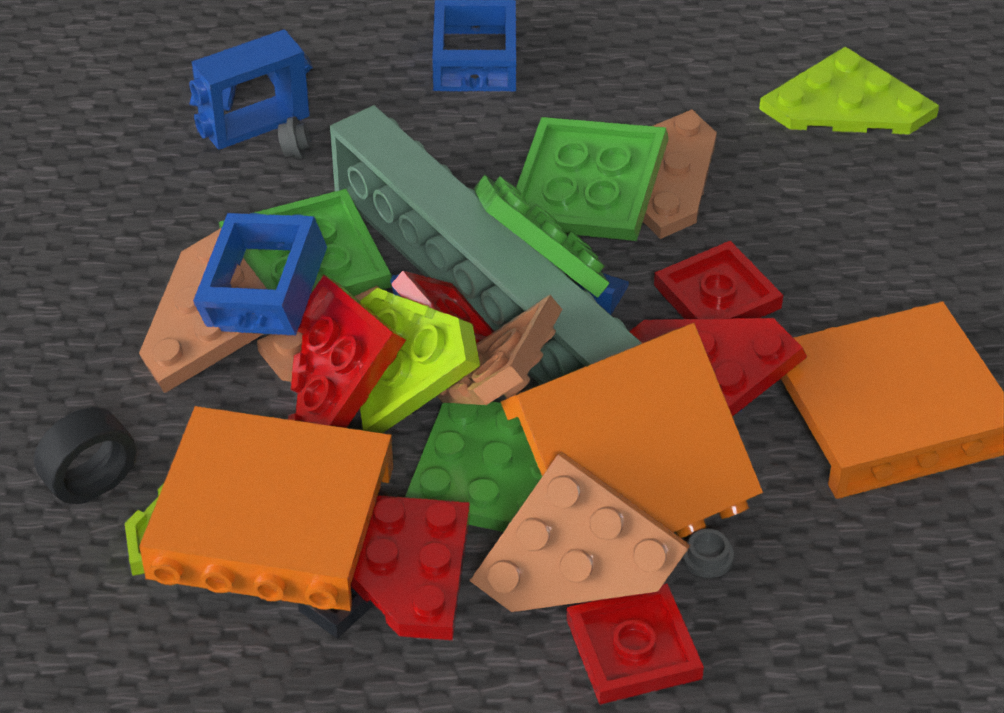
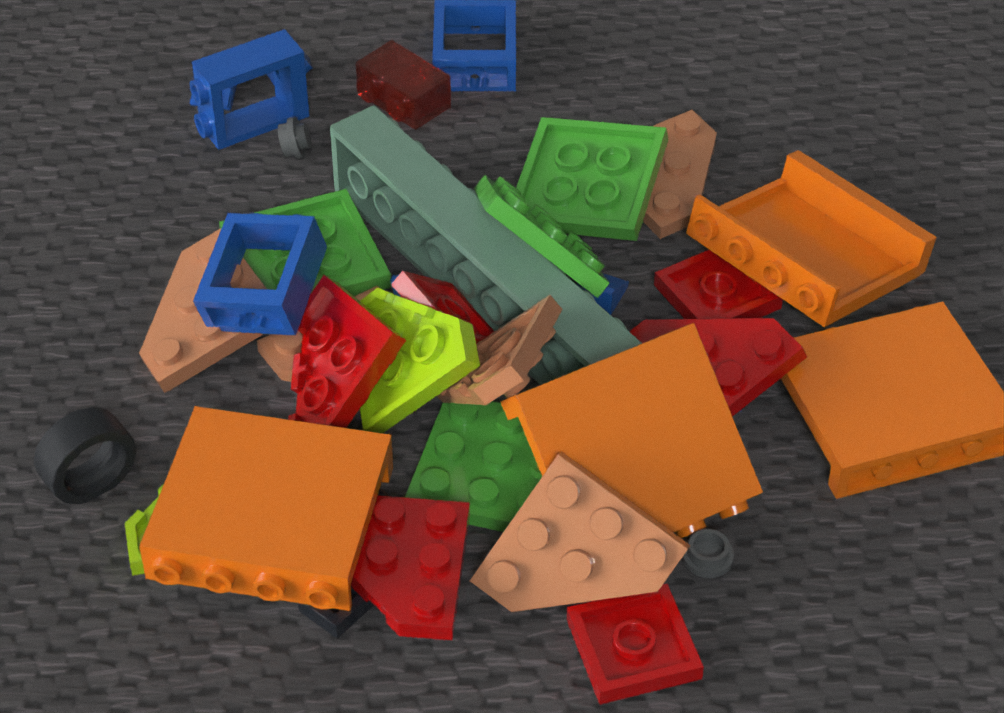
lime plate [759,47,939,134] -> none
none -> clear red brick [356,40,451,130]
none -> orange panel [686,150,937,328]

